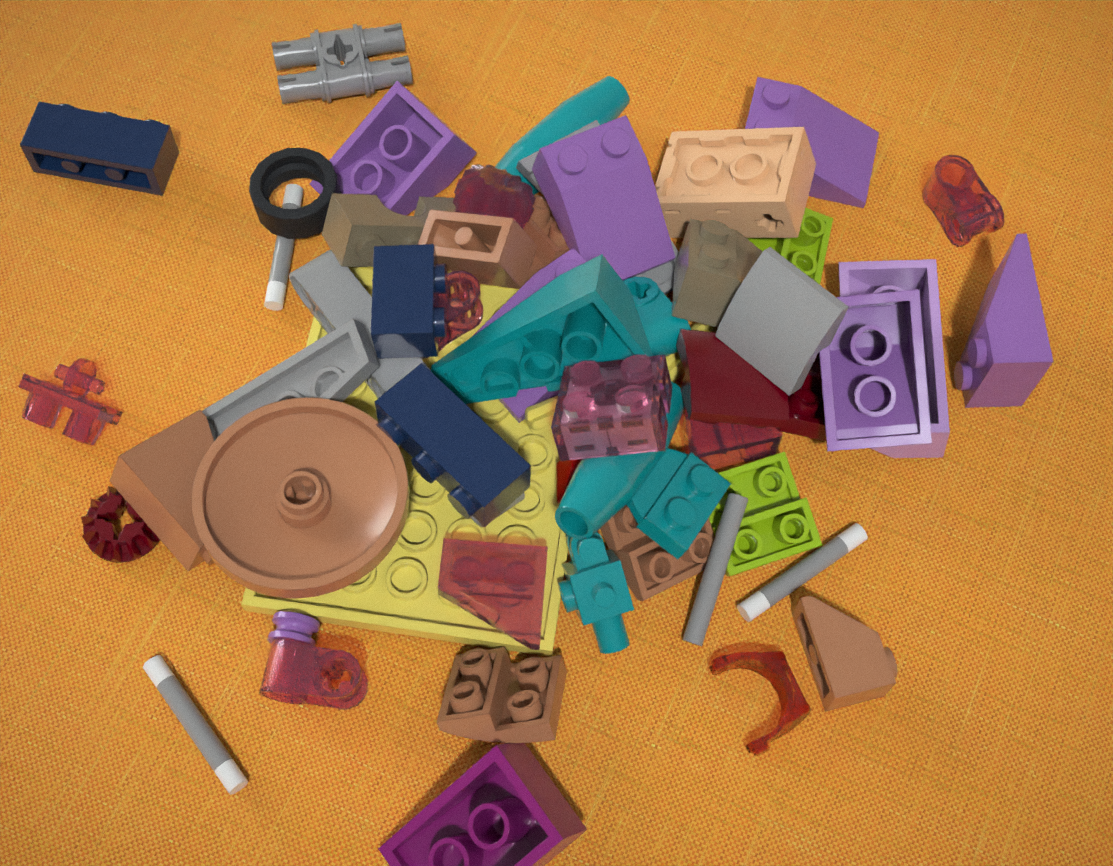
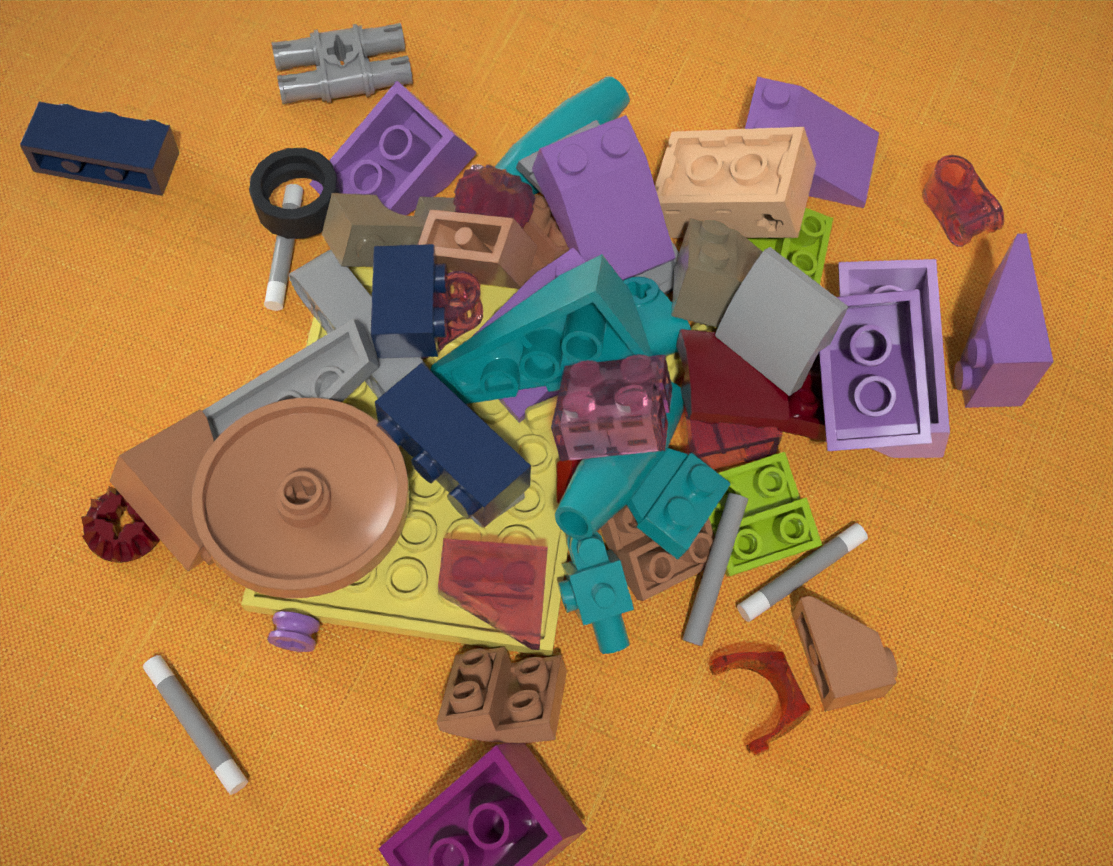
clear pink hips [18,358,123,445] -> none
clear pink piece [259,639,368,710] -> none

